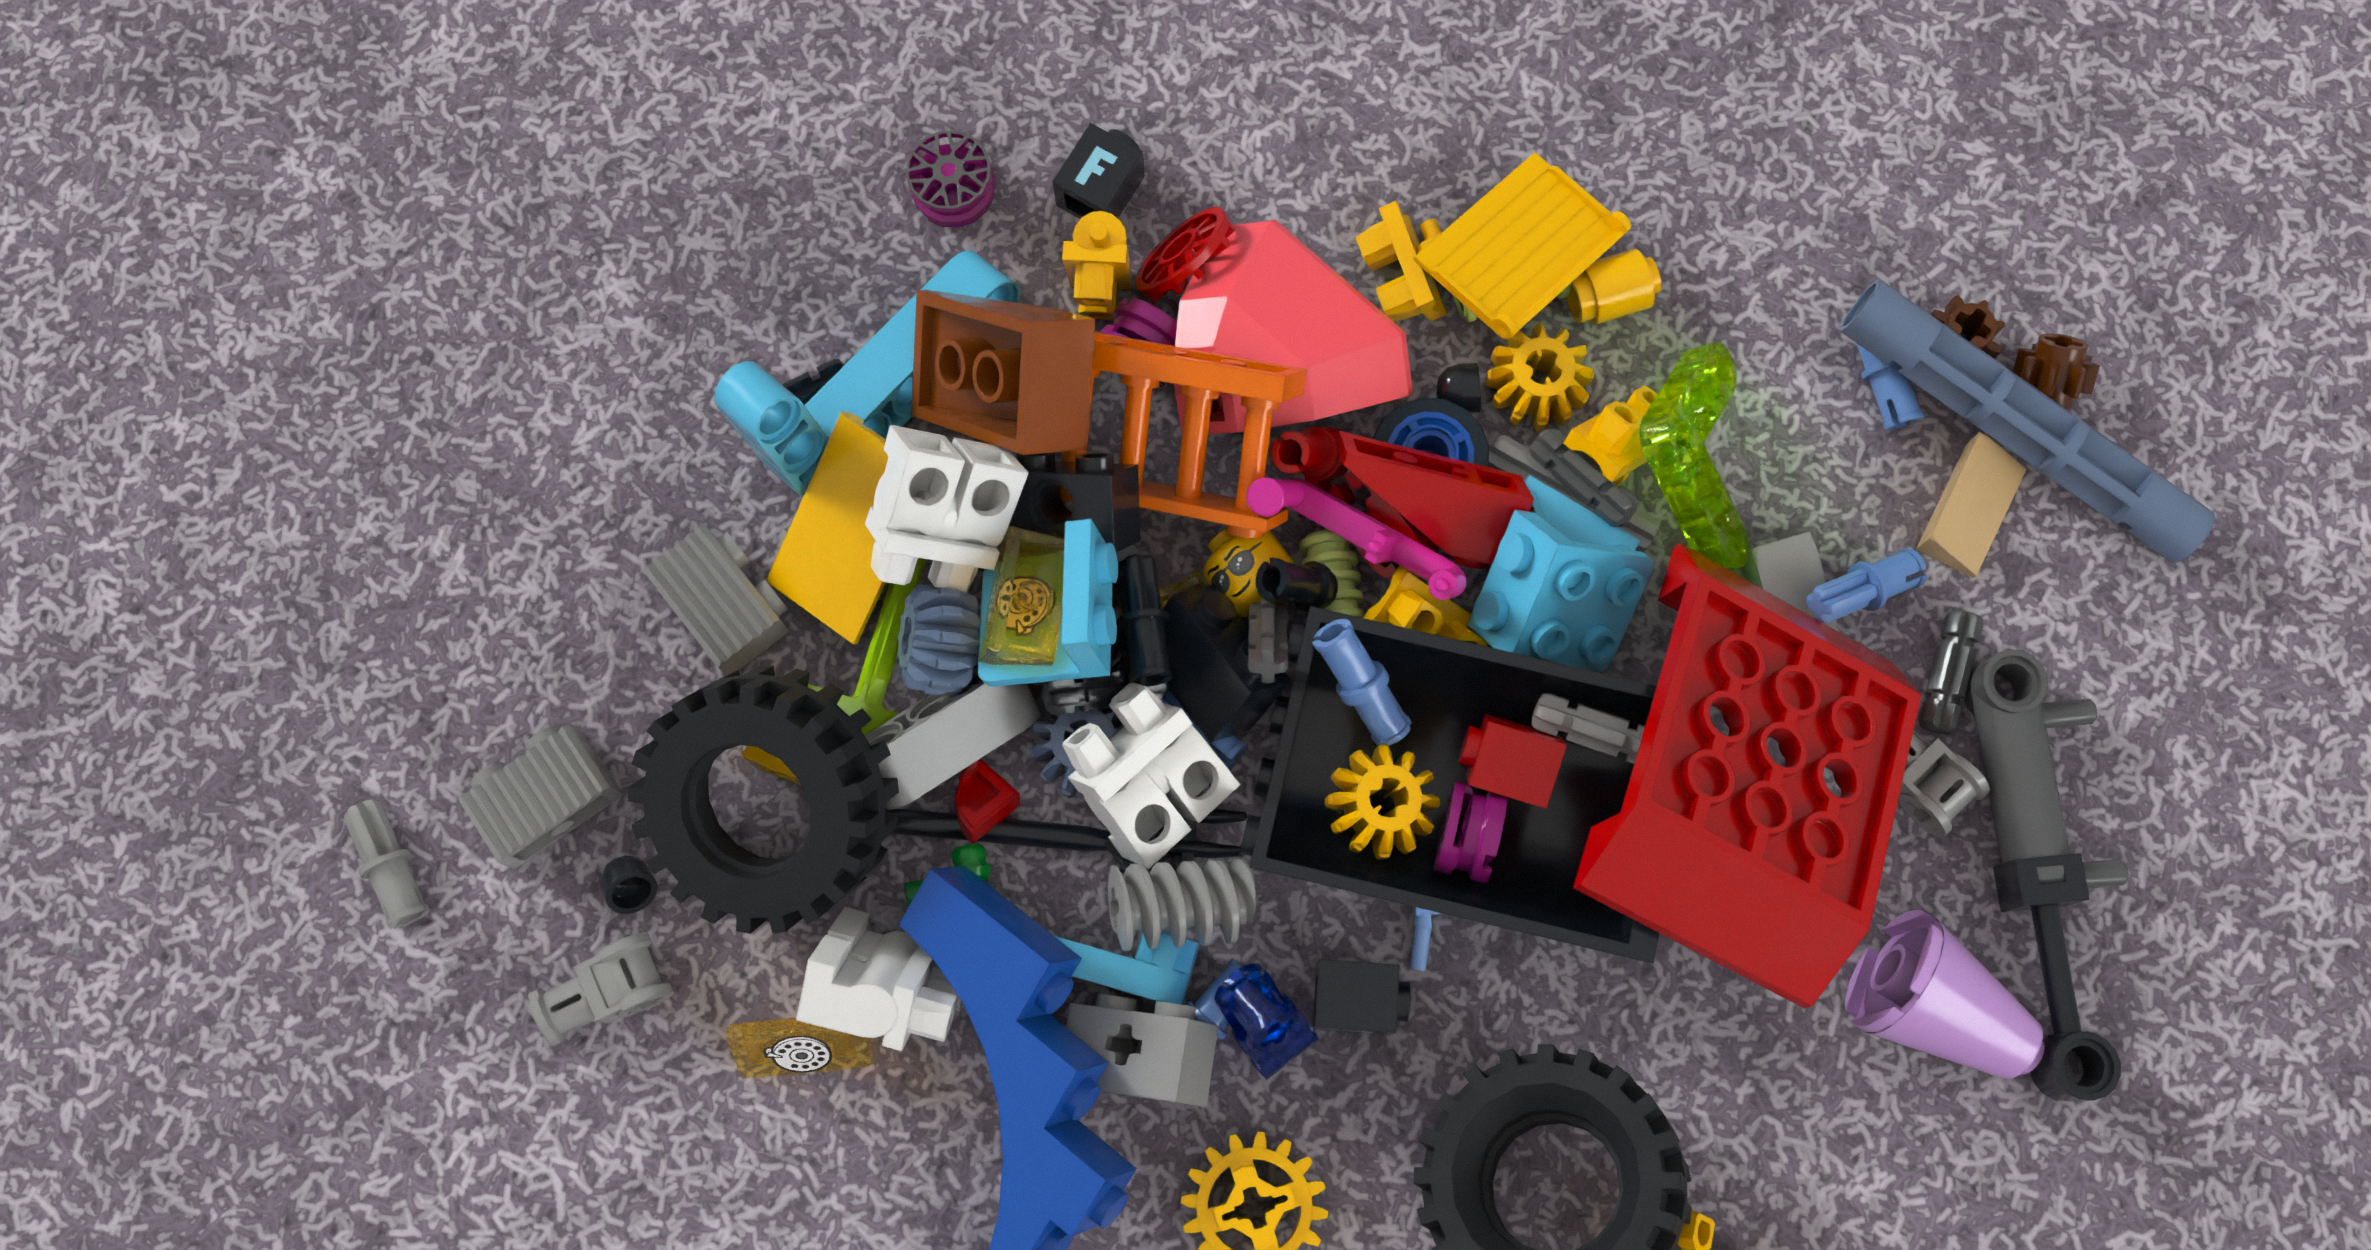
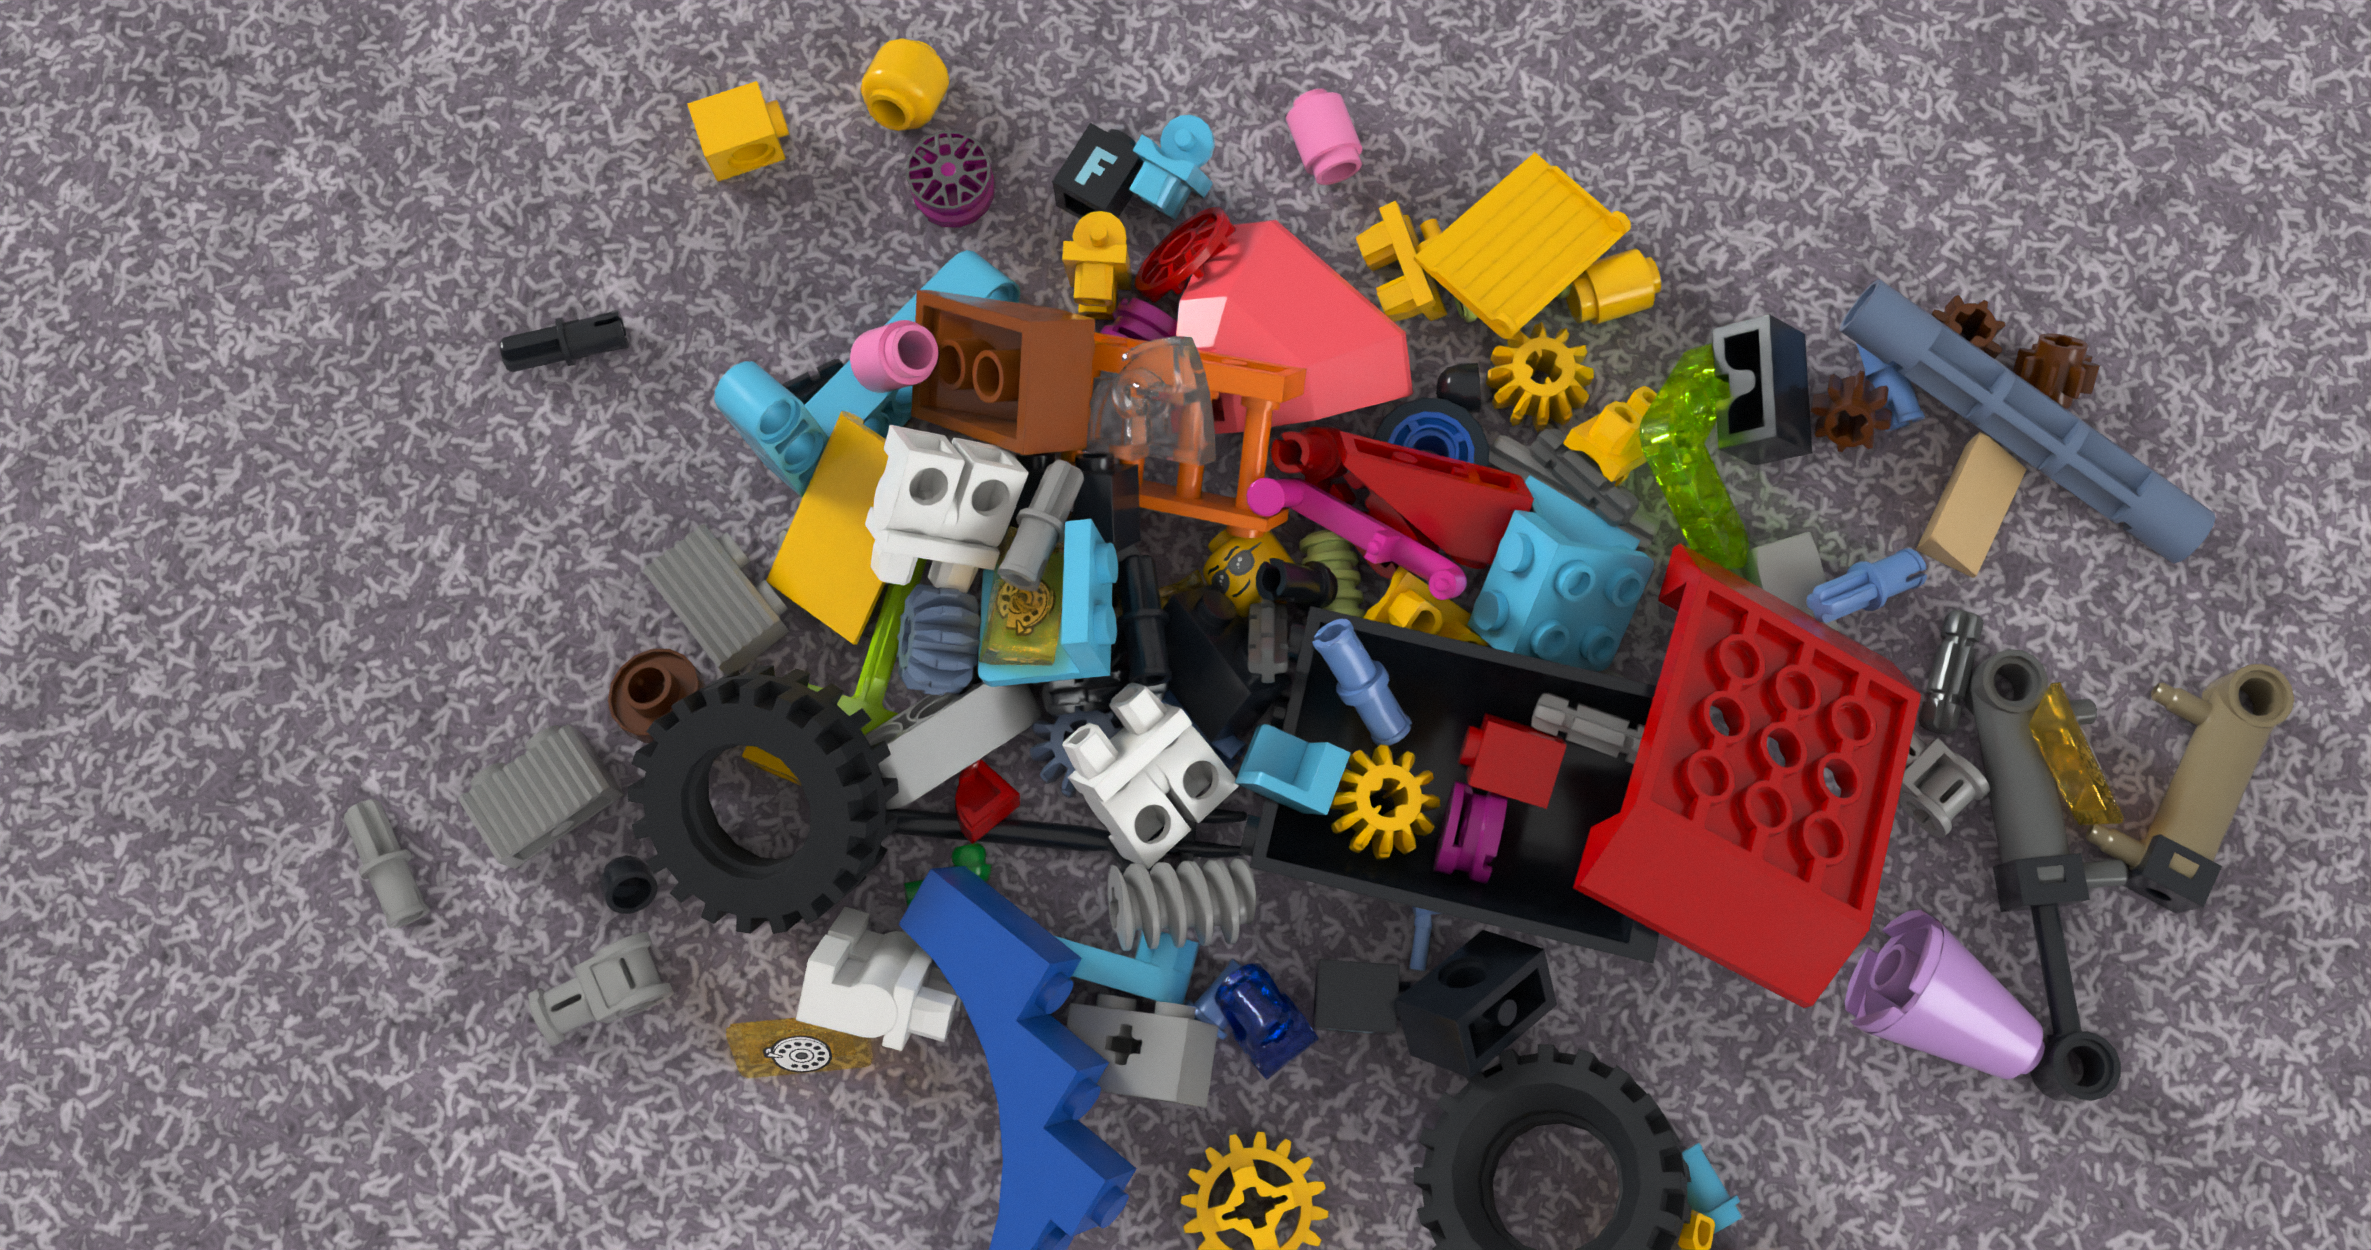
none -> black axle [499,309,629,372]
none -> reddish brown plate [608,649,705,743]
none -> yellow brick [687,81,790,181]
none -> bright pink brick [850,320,938,393]
none -> yellow head [860,38,950,131]
none -> light grey axle [997,460,1084,591]
none -> clear brick [1082,336,1216,466]
none -> medium azure hips [1129,115,1215,220]
none -> medium azure panel [1235,724,1351,815]
none -> bright pink brick [1286,89,1362,185]
none -> black brick [1395,930,1557,1079]
none -> medium azure pin [1682,1143,1742,1233]
none -> black brick [1712,314,1813,465]
none -> reddish brown gear [1810,370,1892,452]
none -> clear yellow slope [2028,682,2124,825]
none -> dark tan piece [2086,664,2294,913]

